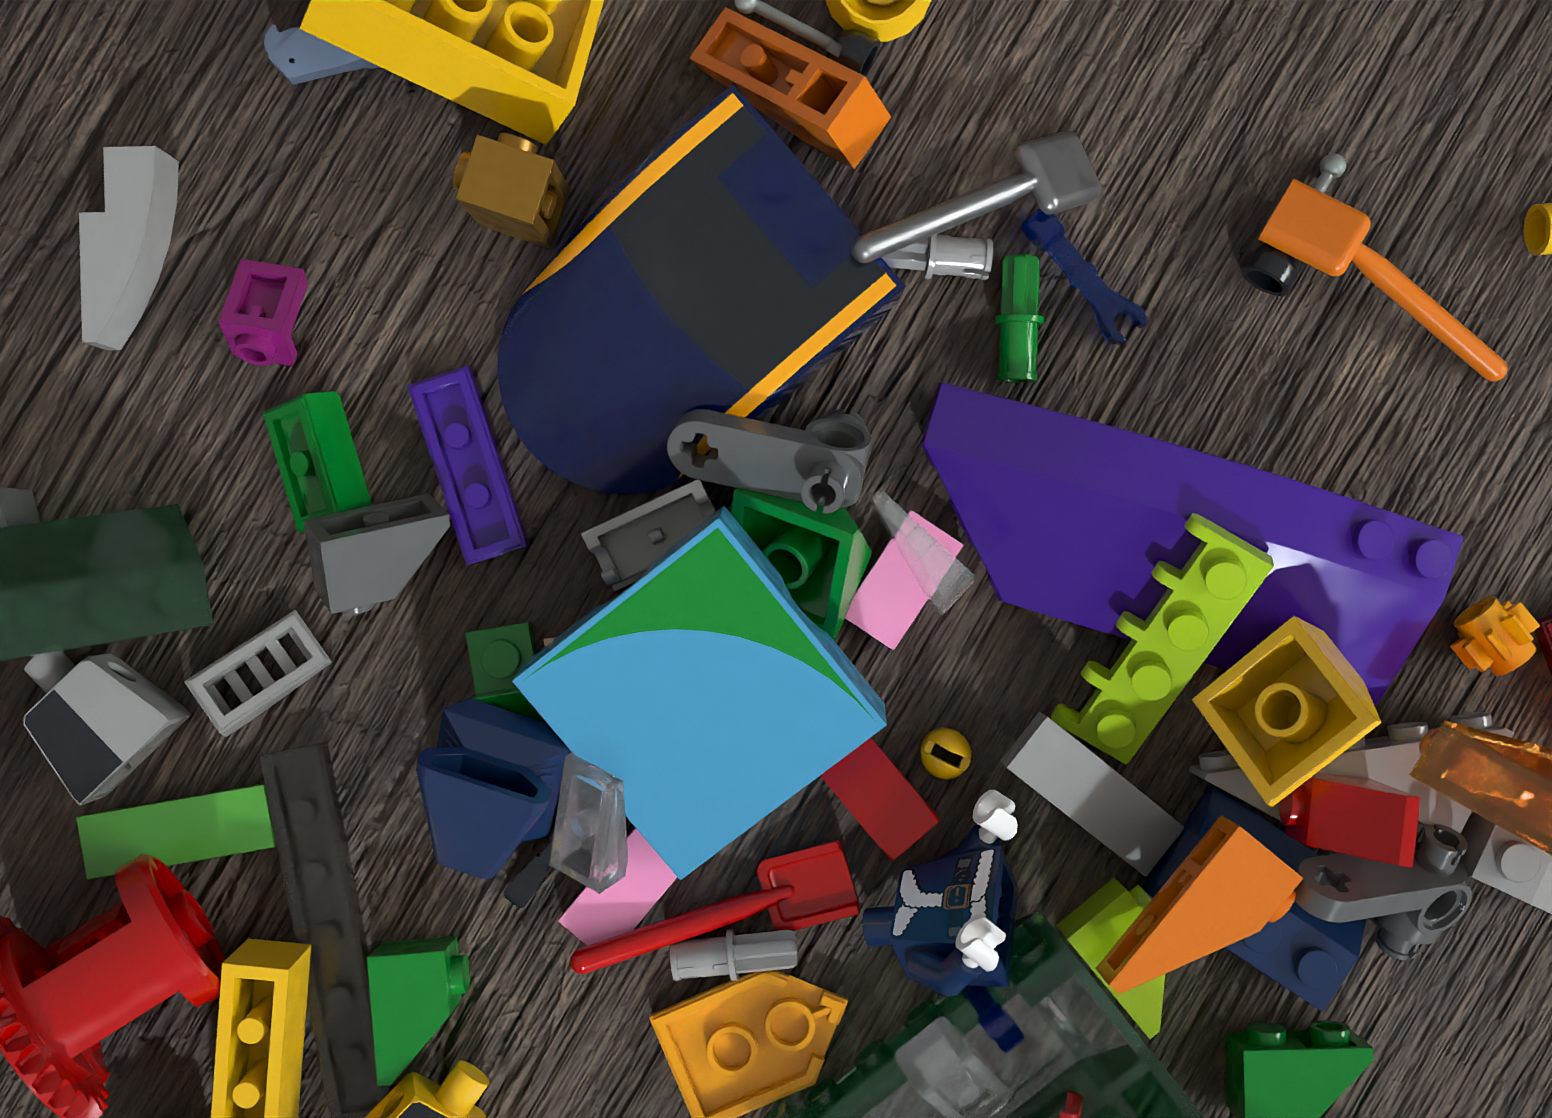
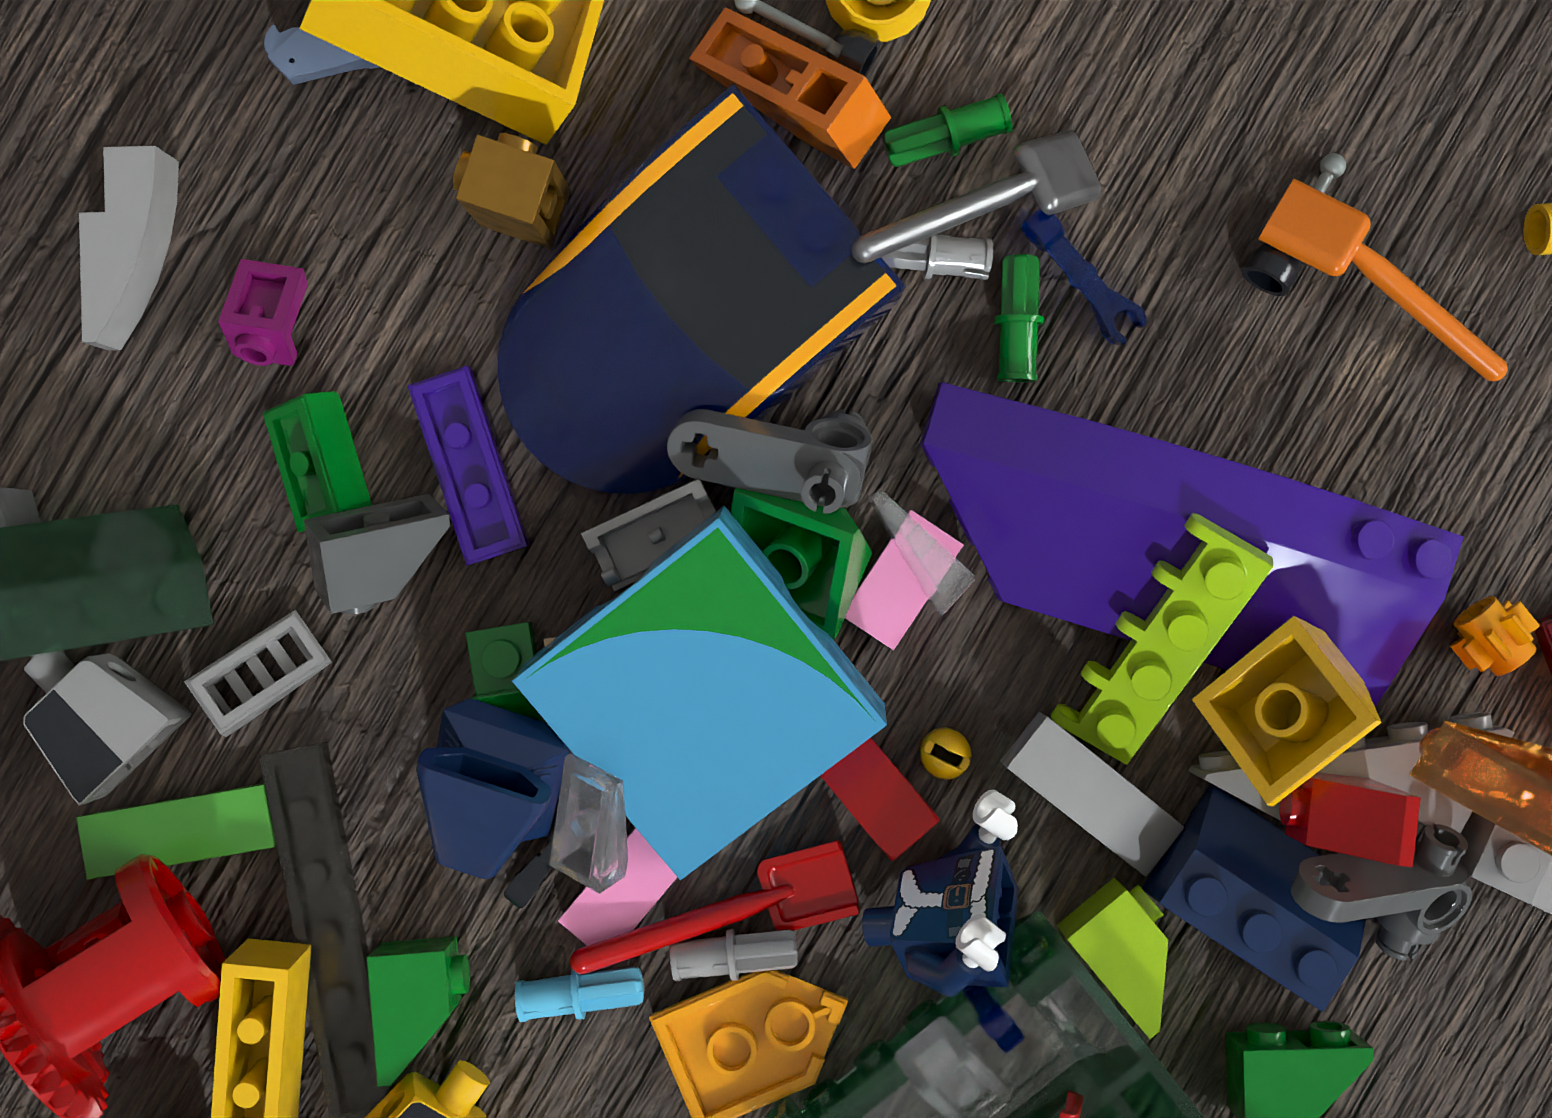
orange slope [1096,815,1303,994] -> none
none -> medium azure axle [515,966,644,1022]
none -> green axle [883,93,1013,167]

